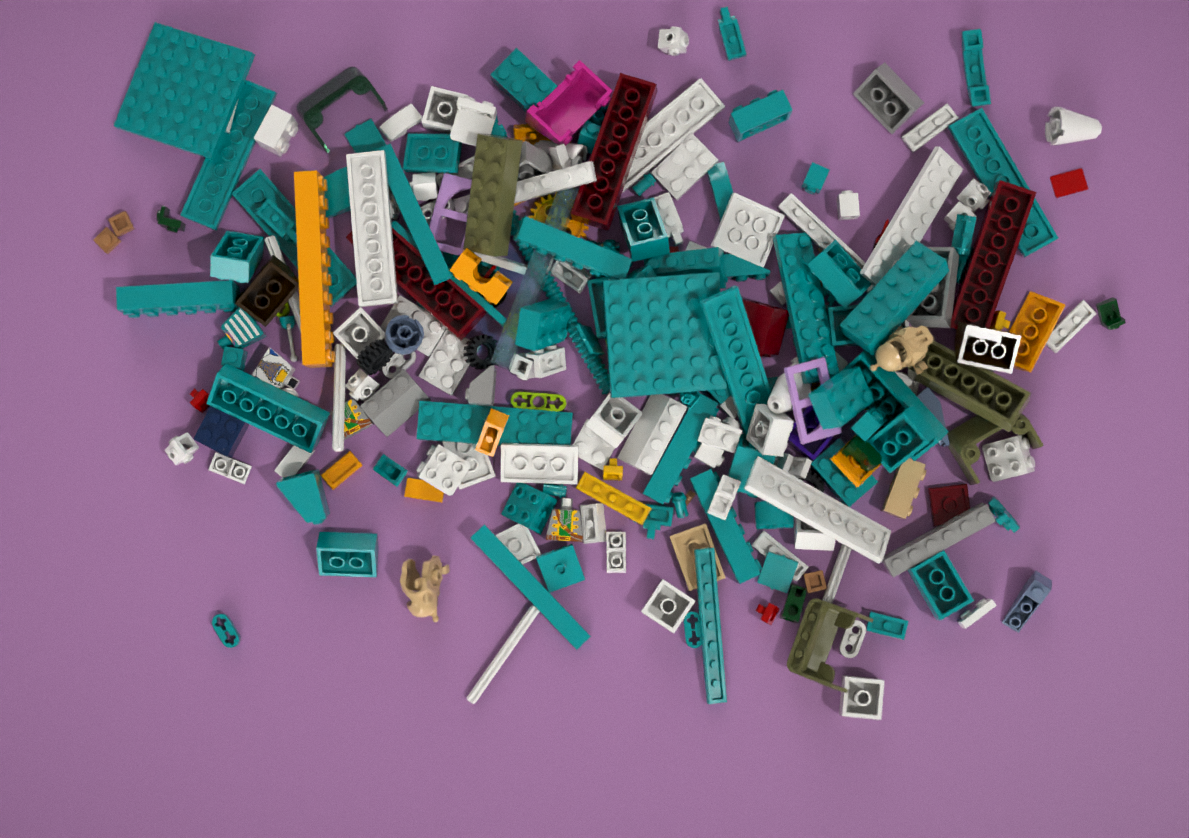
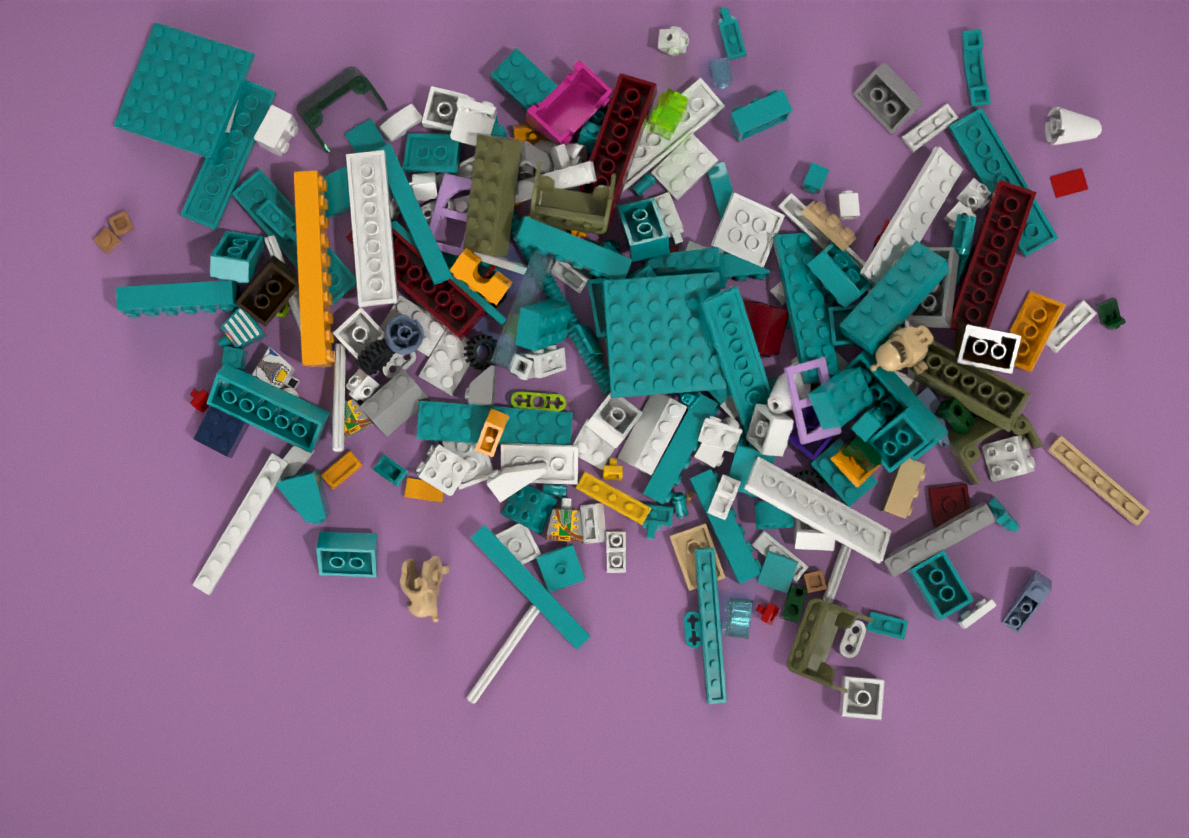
dark green bracket [156,205,186,233] -> none
white brick [165,432,199,465] -> none
white slope [208,452,252,484] -> none
teal beam [212,614,241,648] -> none
hinge [279,316,298,362] -> none
white brick [641,579,695,633] -> none
white slope [773,453,812,479] -> none
yellow tile [989,310,1010,330] -> none
none -> white plate [193,453,290,595]
none -> white slope [487,462,549,502]
none -> olive windscreen [530,161,616,234]
none -> clear neon green brick [648,88,689,141]
none -> clear light blue brick [709,57,733,89]
none -> clear light blue brick [721,597,753,639]
none -> tan plate [801,200,857,251]
none -> dark green leg [935,398,974,434]
none -> tan plate [1047,436,1150,526]

